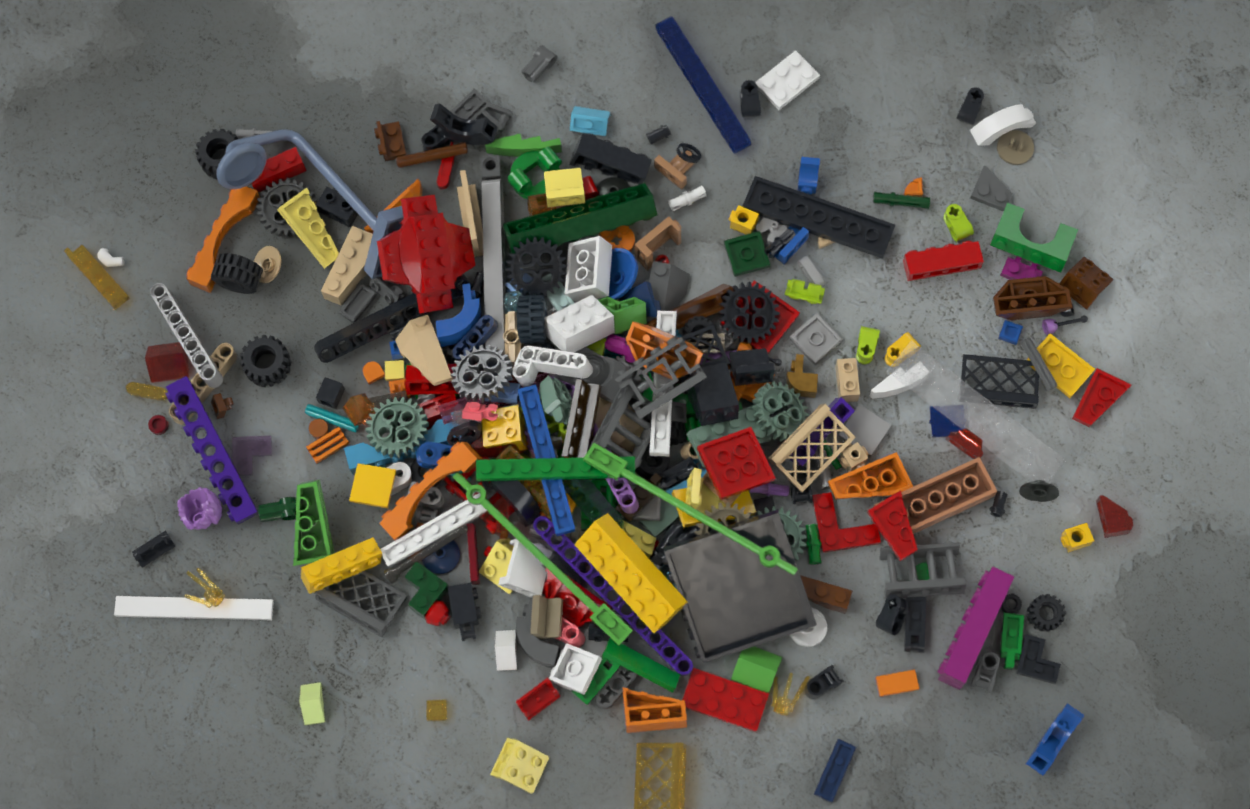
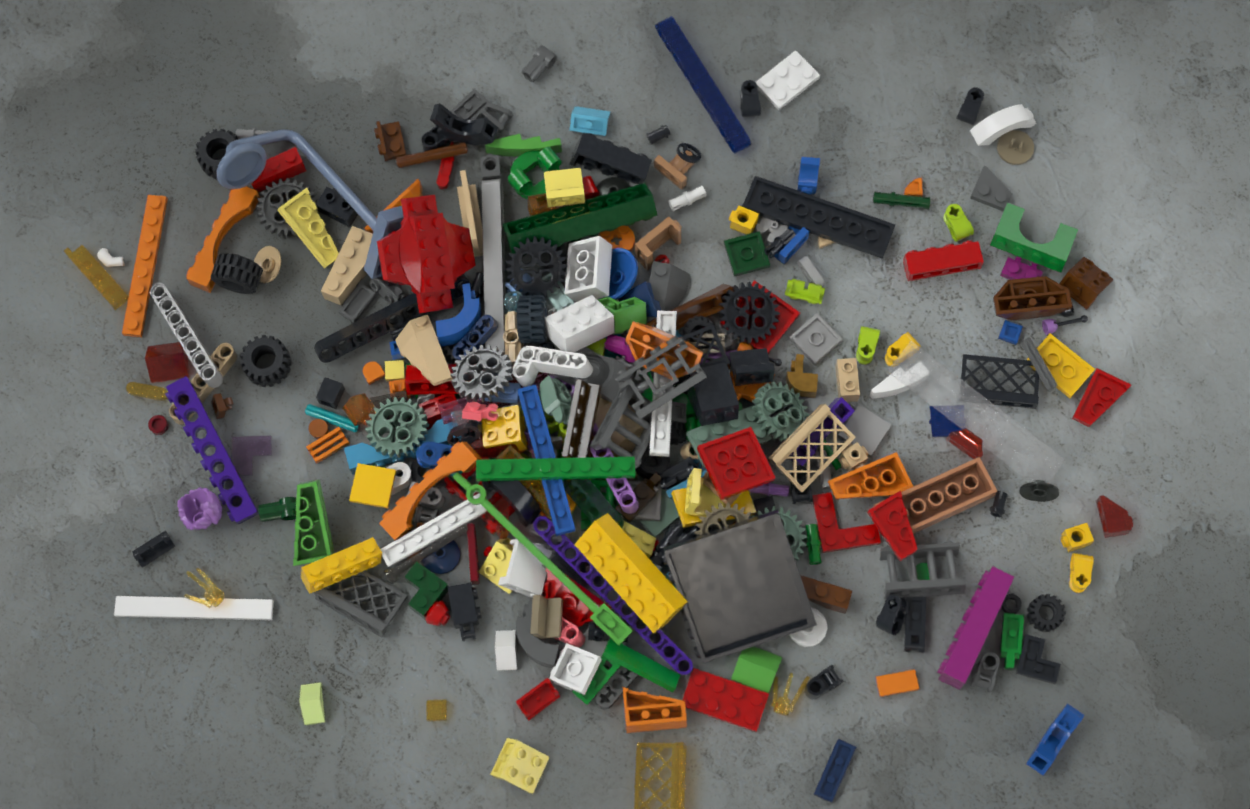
bright green bar [583,443,798,575] -> none
none -> orange plate [122,195,168,337]
none -> yellow piece [1069,553,1094,593]

